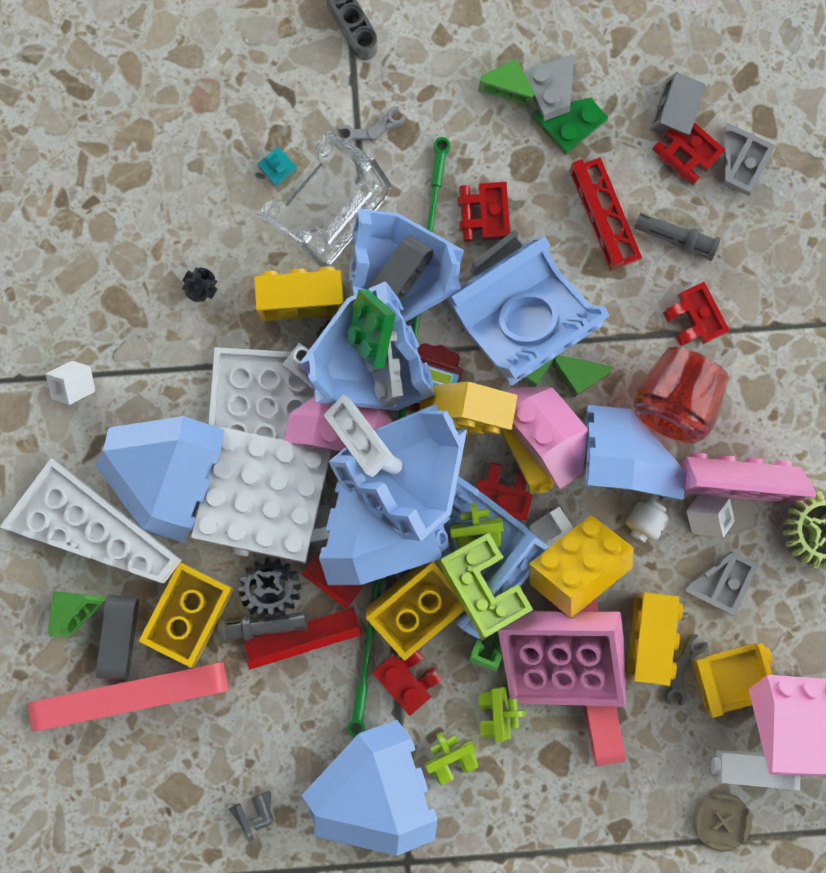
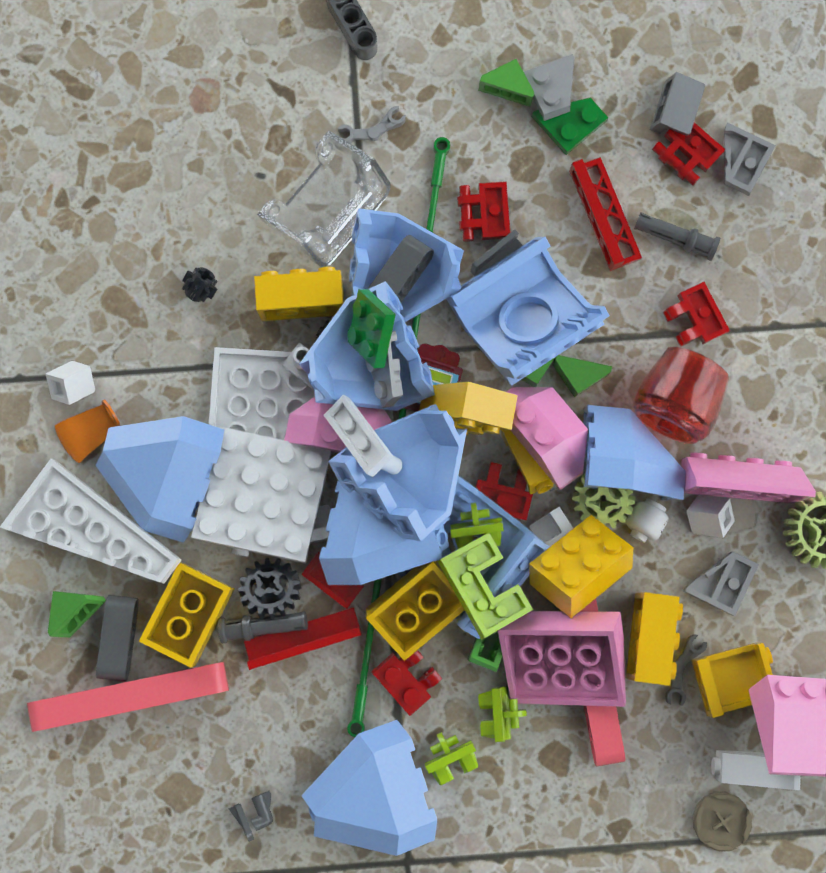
teal tile [257,146,297,187] -> none
none -> orange piece [55,399,120,463]
none -> yellowish green gear [572,473,636,528]

